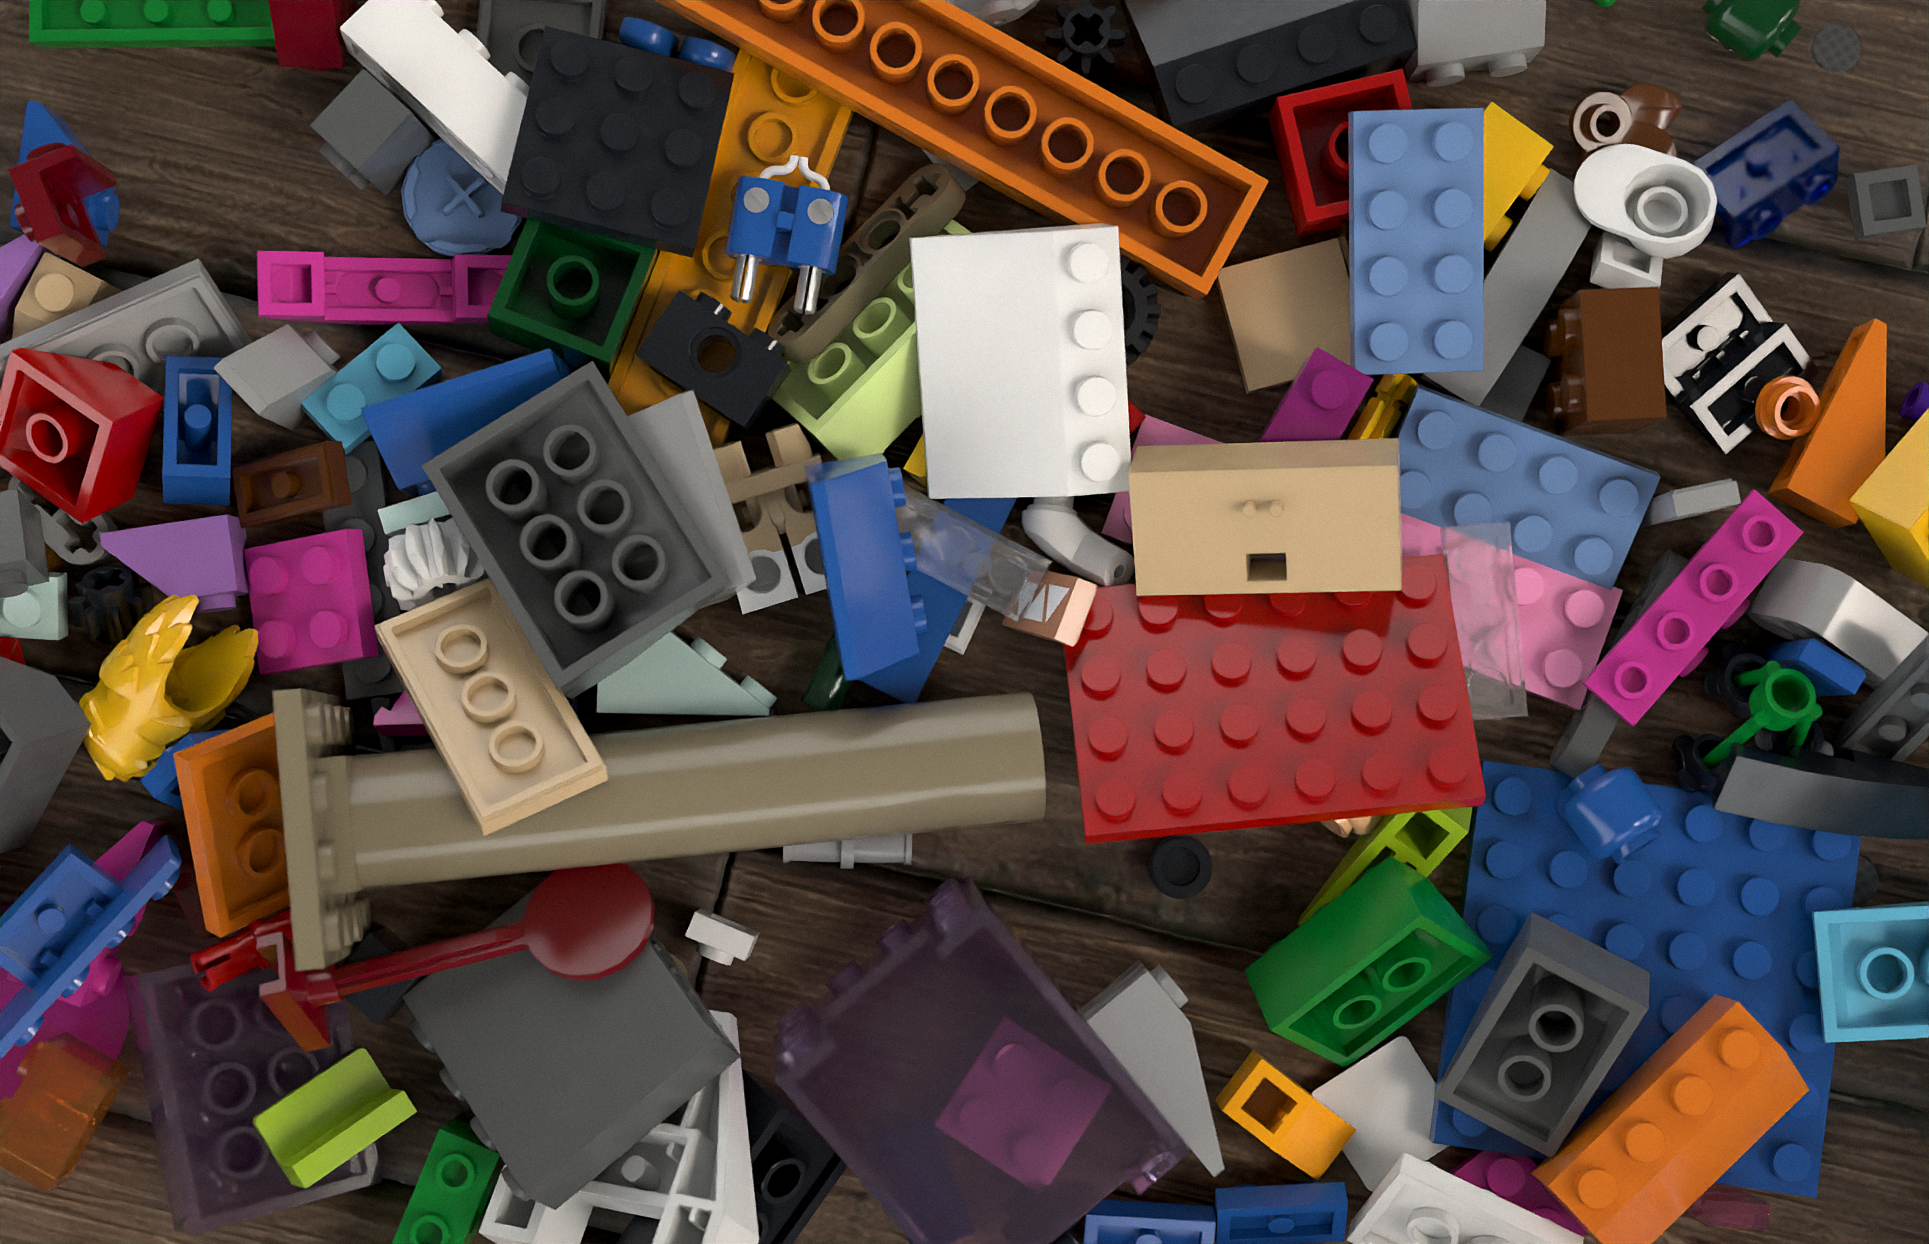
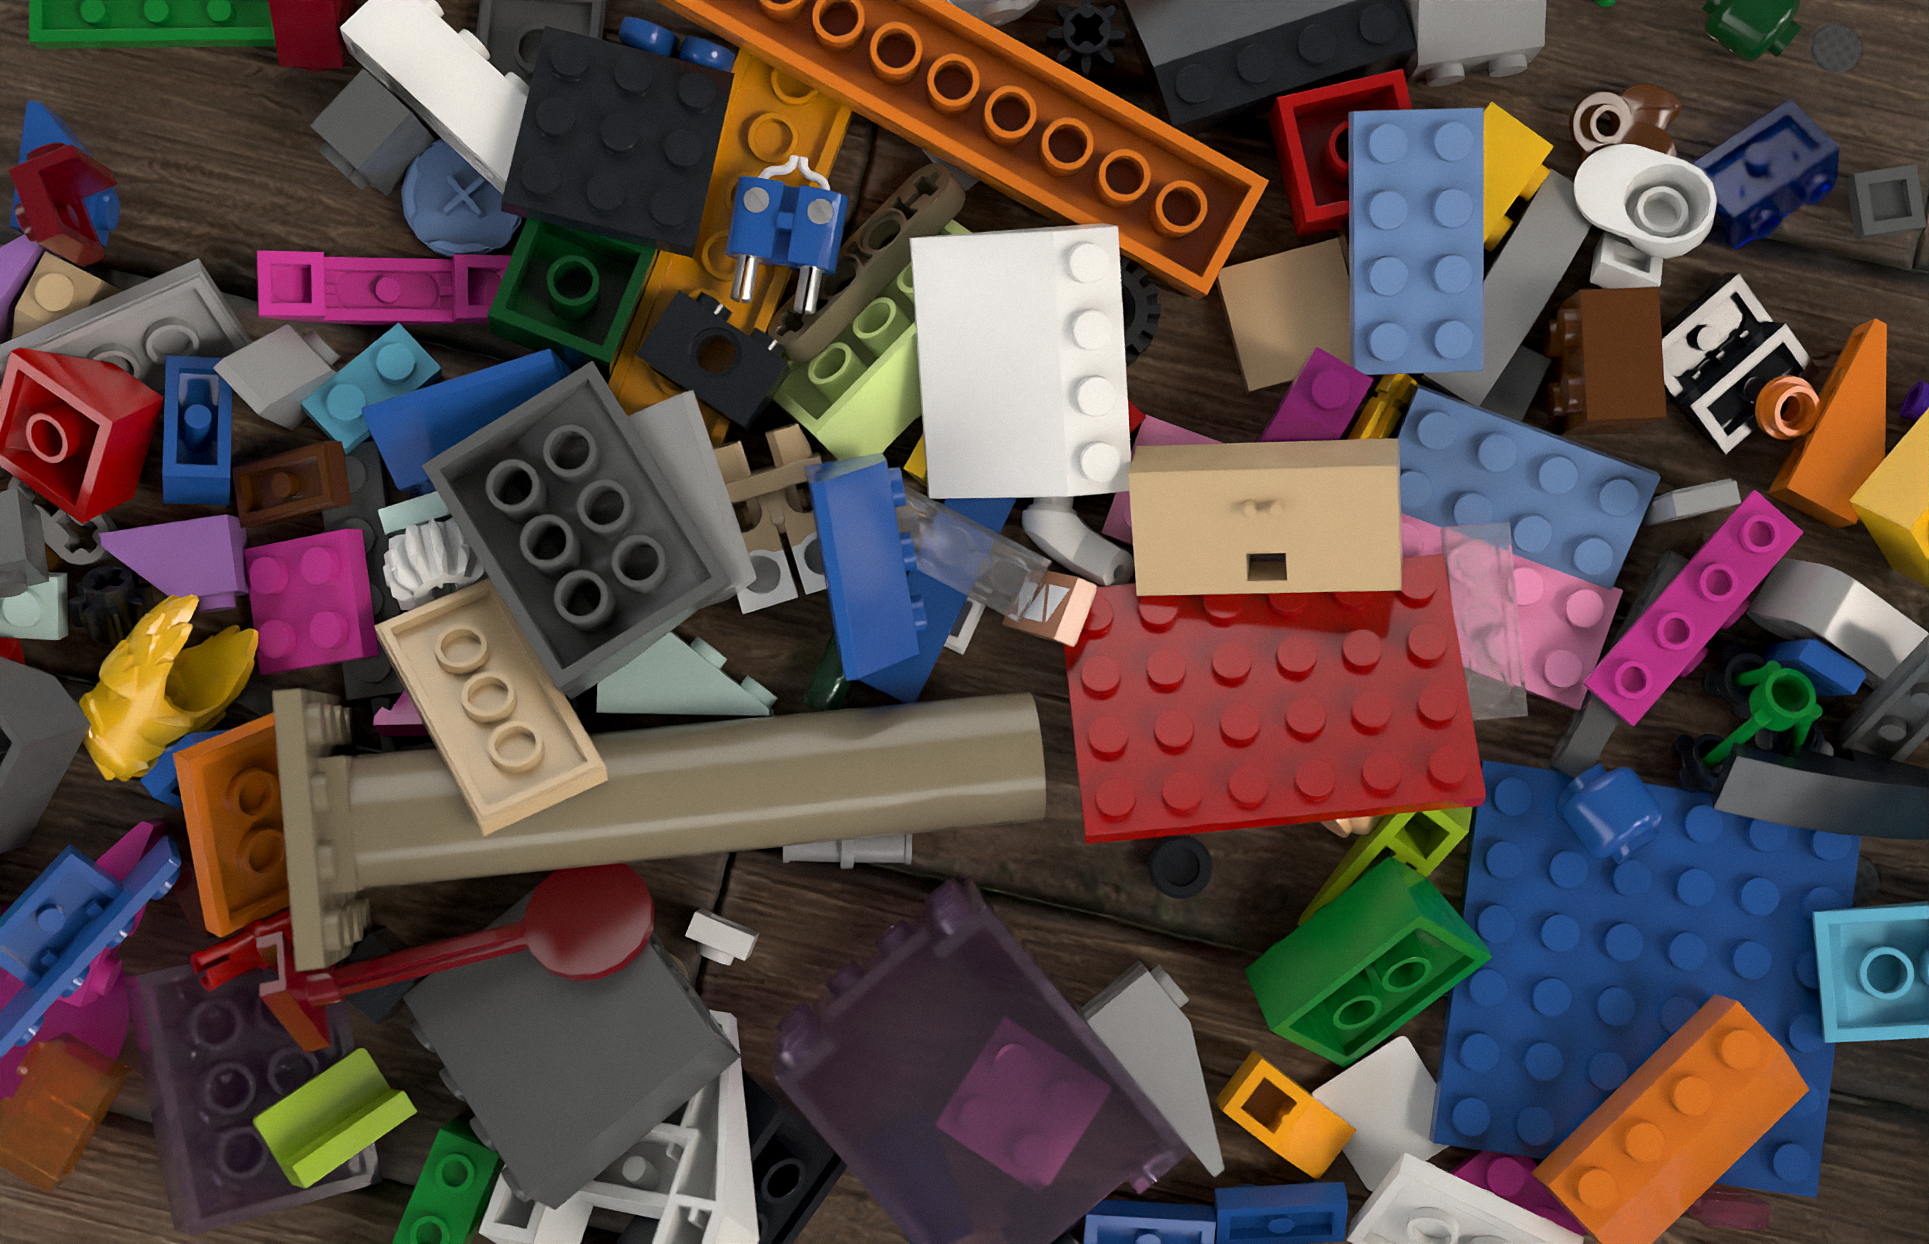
dark grey slope [1435,912,1650,1158] -> none

